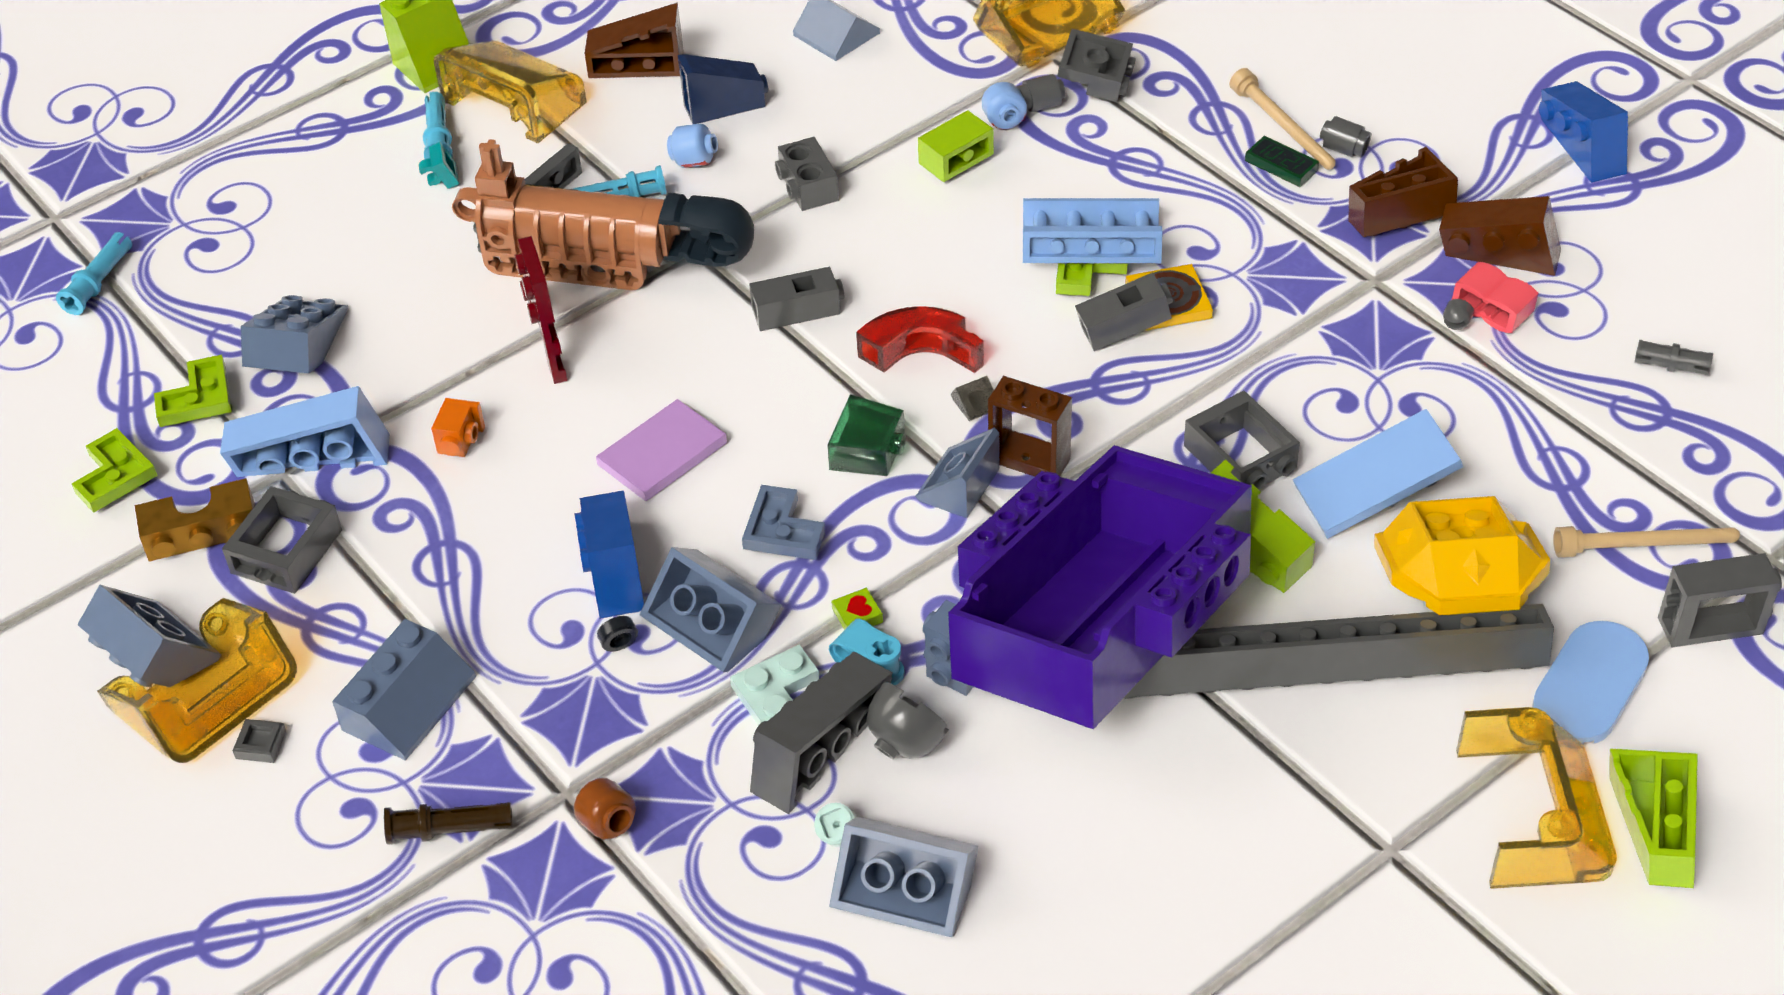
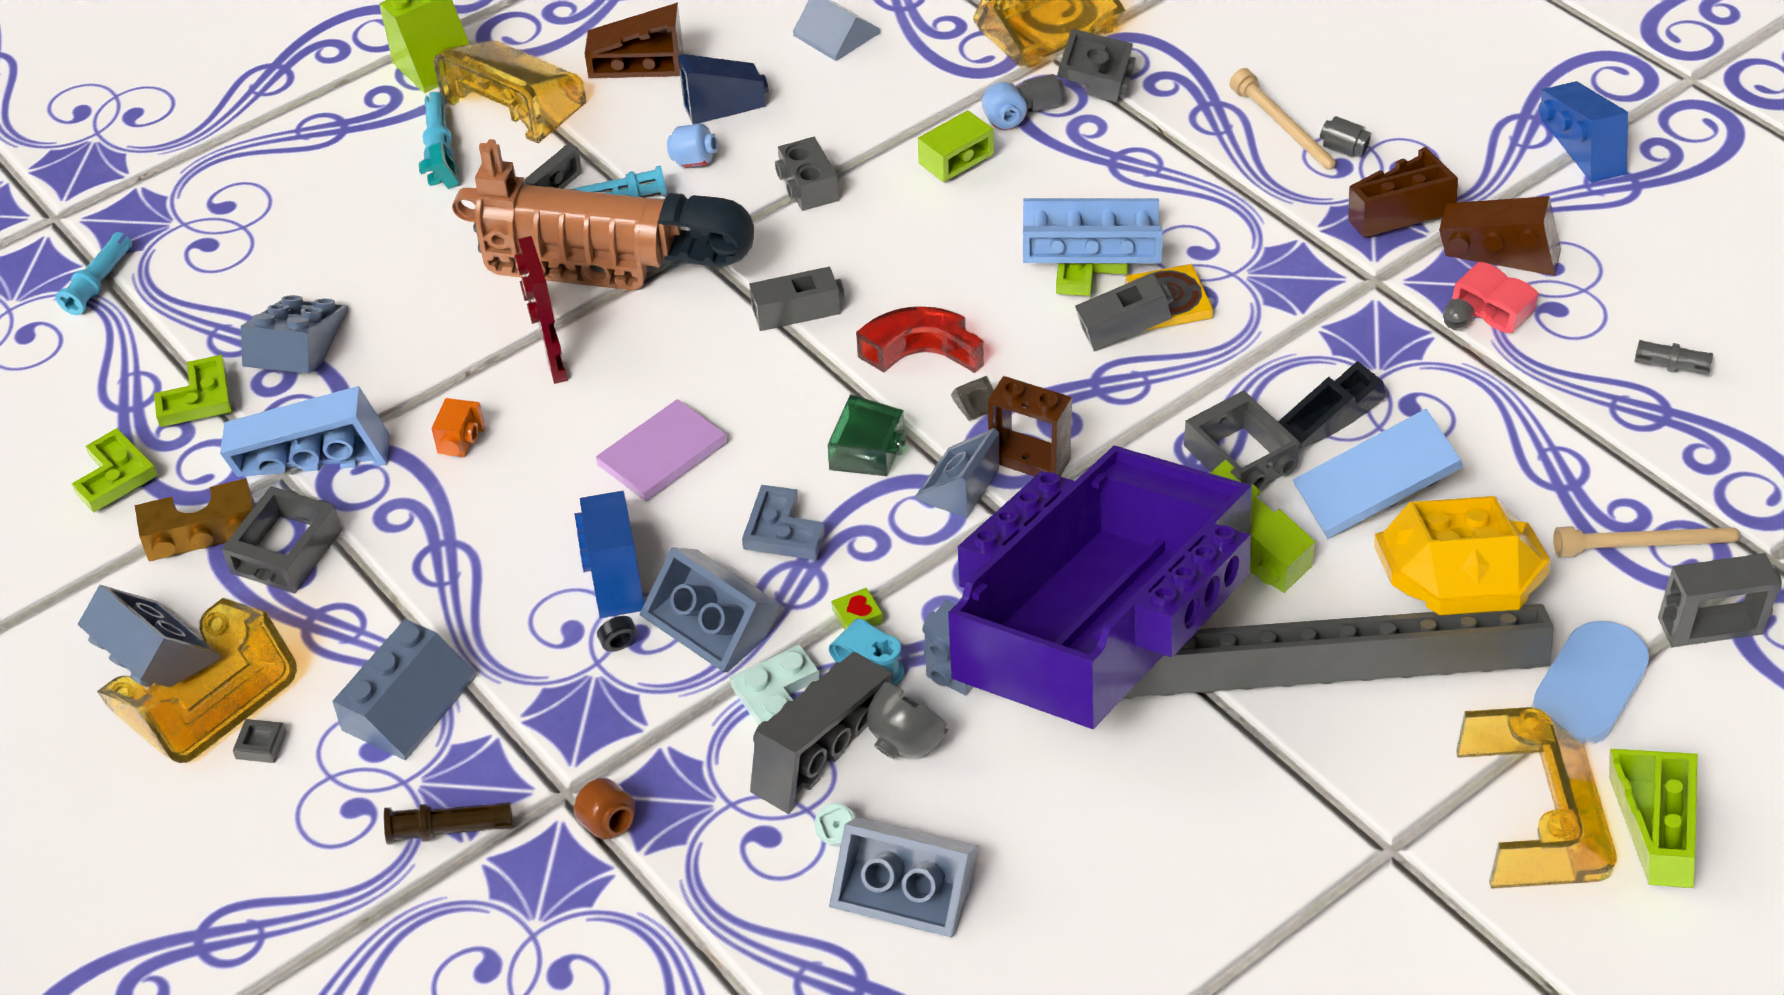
tile [1245,135,1319,187] -> none
none -> black slope [1278,361,1387,448]

